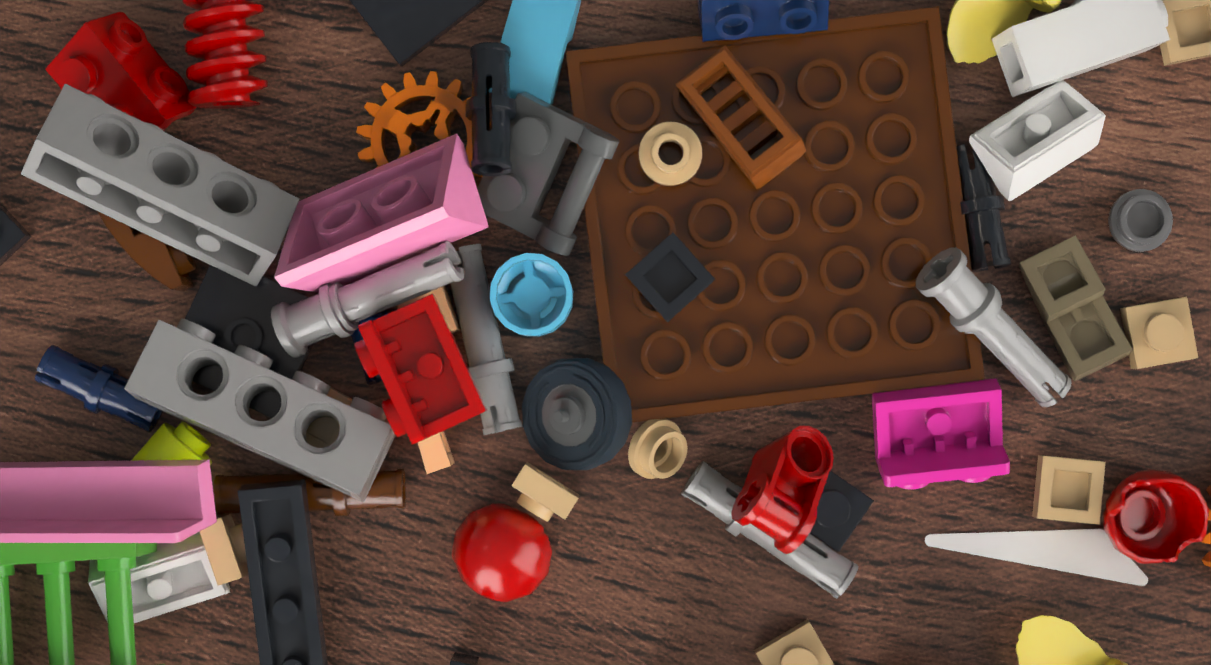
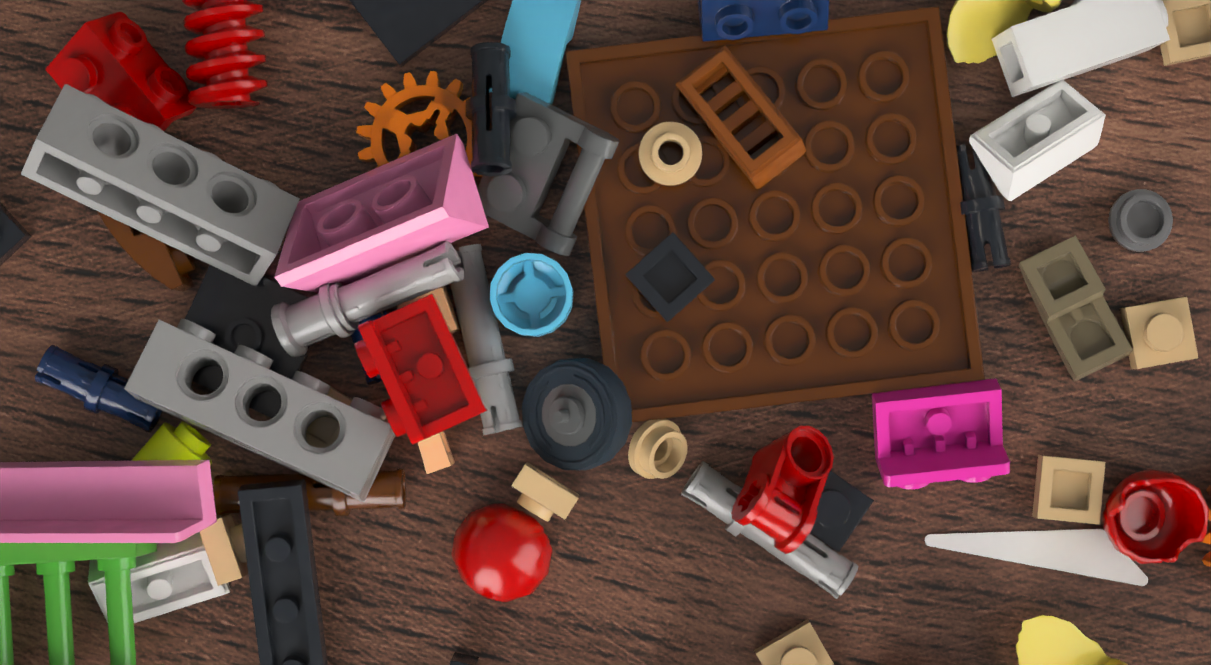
light grey pin [916,247,1072,407] -> none

